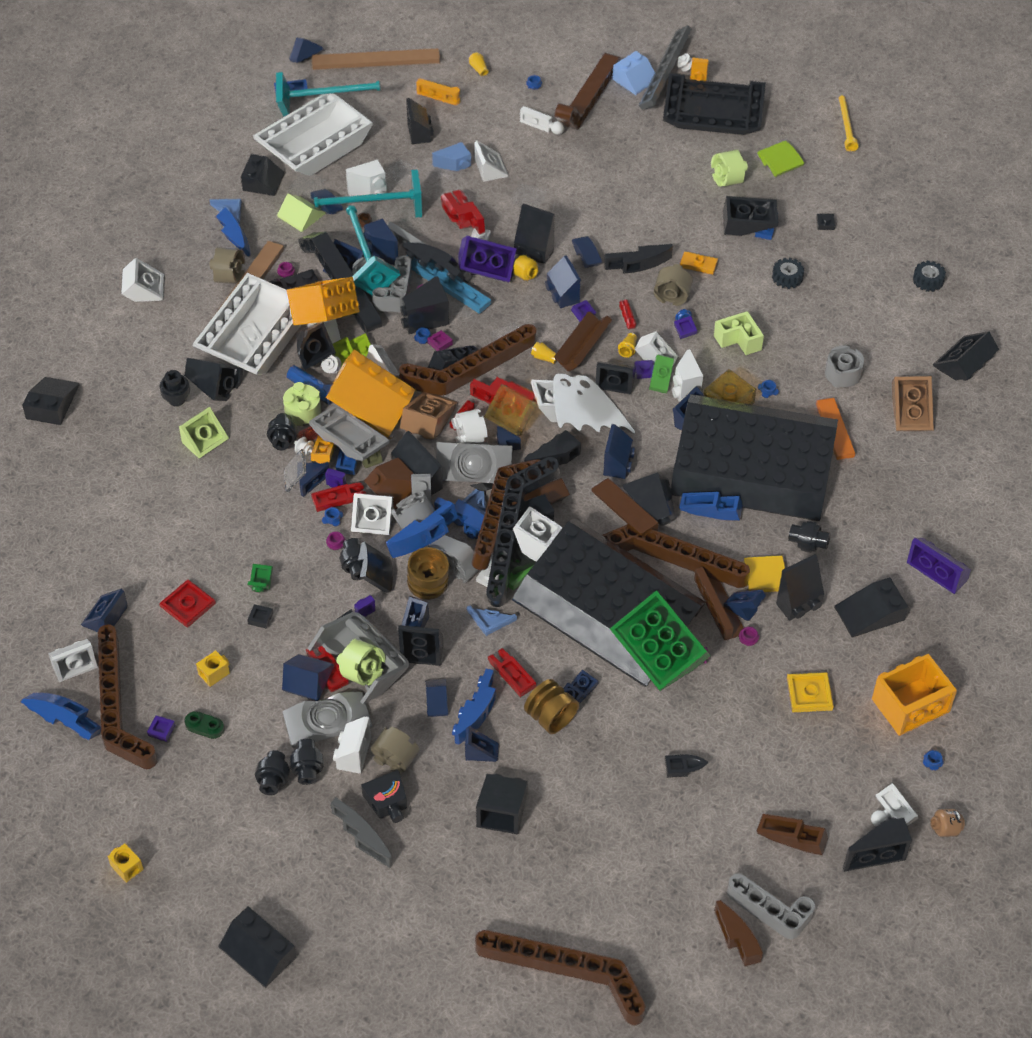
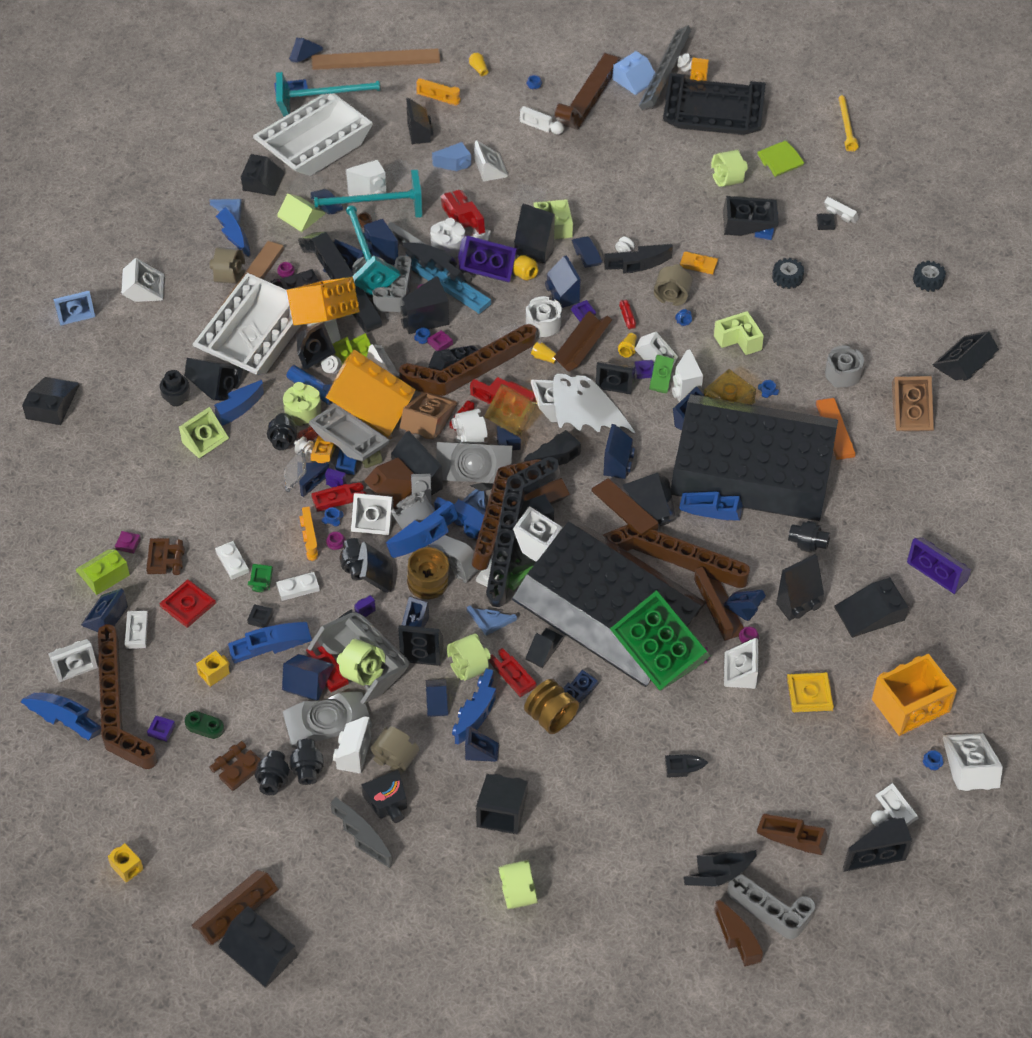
reddish brown beam [475,930,645,1026] -> none
dark purple plate [674,316,697,339] -> none
yellow tile [743,556,785,592] -> none
medium nougat head [931,809,965,837] -> none
none -> light blue slope [53,291,95,325]
none -> lime slope [75,549,130,595]
none -> magenta plate [115,531,141,554]
none -> white plate [125,611,148,649]
none -> reddish brown plate [146,538,185,575]
none -> reddish brown panel [191,870,279,946]
none -> reddish brown plate [209,741,261,791]
none -> blue slope [214,380,264,426]
none -> white plate [215,541,249,580]
none -> blue slope [228,622,312,664]
none -> white plate [276,572,320,601]
none -> light orange plate [299,507,318,561]
none -> white brick [430,218,465,258]
none -> yellowish green brick [447,633,490,681]
none -> yellowish green brick [499,860,538,909]
none -> black slope [525,628,563,668]
none -> white brick [526,296,562,338]
none -> yellowish green slope [534,199,573,239]
none -> white wheel [615,237,635,253]
none -> black slope [684,850,757,887]
none -> white slope [724,638,758,689]
none -> white plate [824,197,859,223]
none -> white slope [943,733,1003,791]

